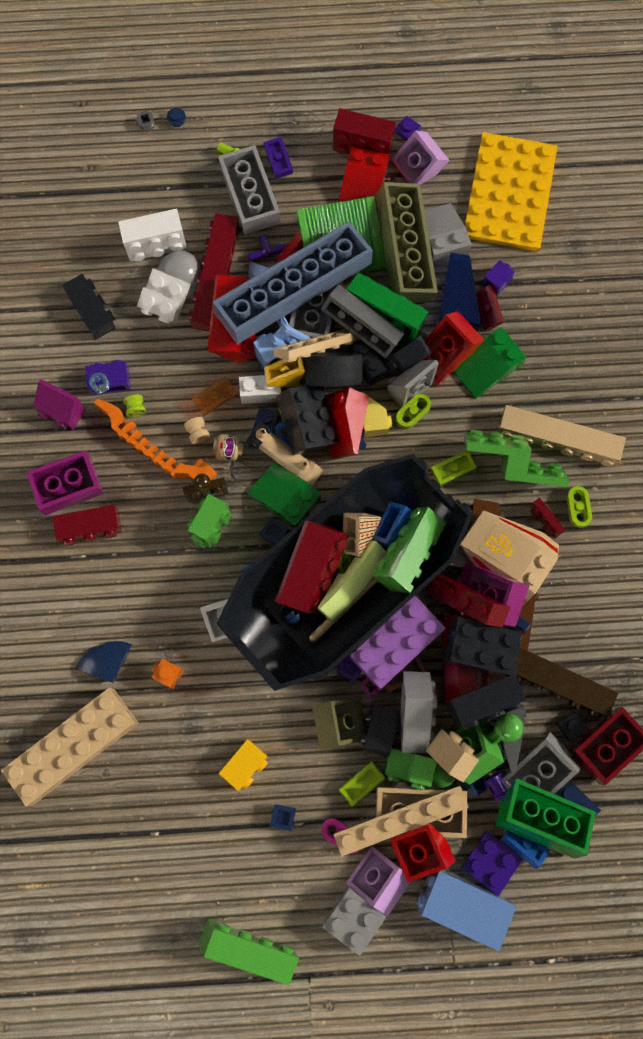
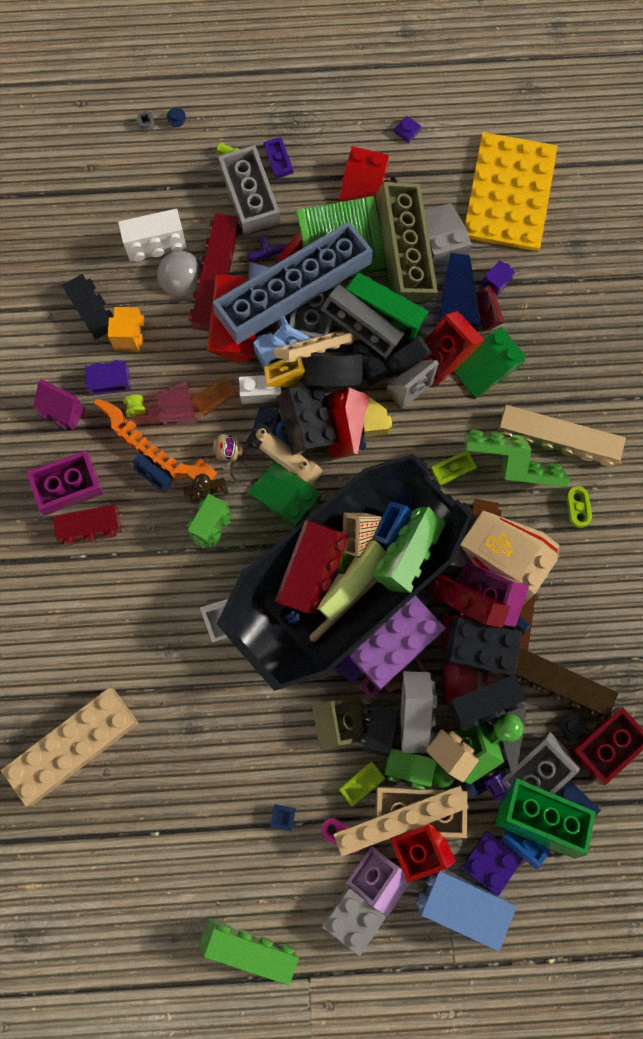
dark blue brick [76,641,132,683] -> none
clear light blue bush [89,373,110,393] -> none
white plate [137,268,191,324] -> none
orange brick [151,658,184,689] -> none
tan wheel [184,417,210,444] -> none
yellow brick [219,739,269,791] -> none
dark blue plate [259,517,289,545] -> none
dark red brick [333,108,396,157] -> none
lavender slope [391,131,449,185] -> none
lime plate [396,394,431,429] -> none
dark red plate [529,497,565,539] -> none
none -> light orange brick [108,307,144,353]
none -> dark blue plate [133,454,171,494]
none -> clear pink torso [147,381,197,426]

